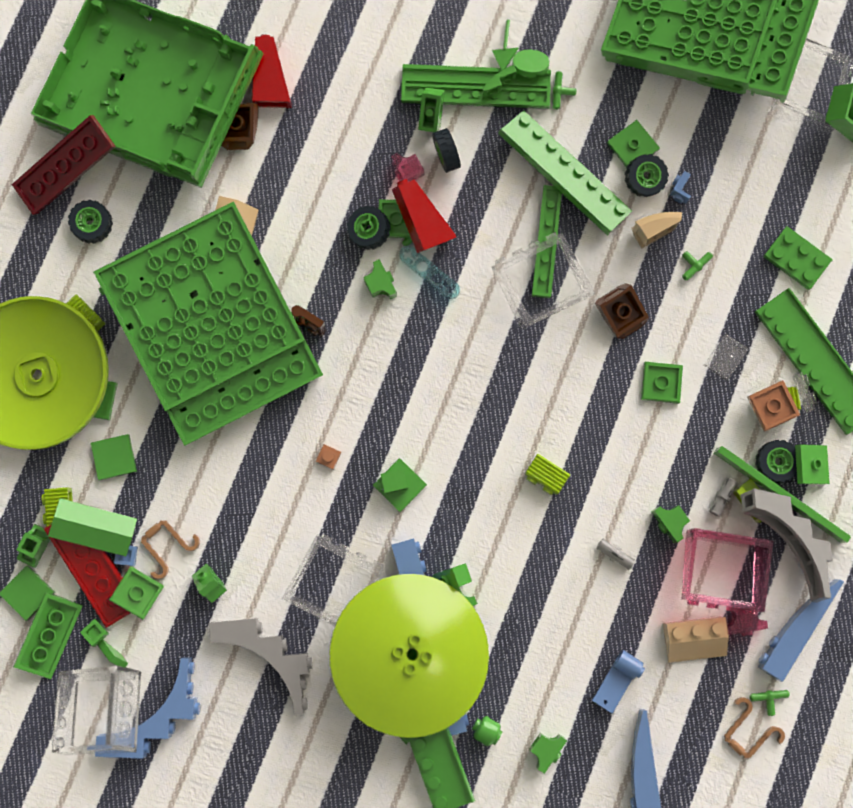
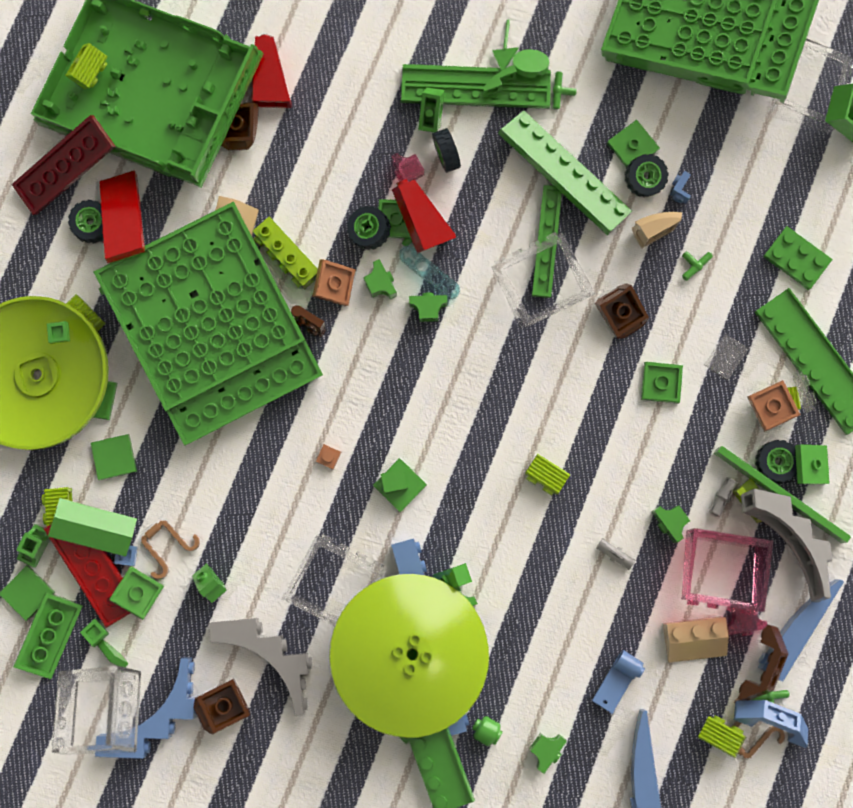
none -> bright green plate [47,321,70,344]
none -> lime brick [65,43,108,89]
none -> red tile [99,170,145,263]
none -> reddish brown slope [193,679,251,734]
none -> lime brick [252,216,318,290]
none -> nougat tile [313,259,356,306]
none -> bright green brick [409,293,447,322]
none -> lime brick [698,715,746,758]
none -> medium blue slope [734,700,808,748]
none -> reddish brown slope [738,624,789,700]

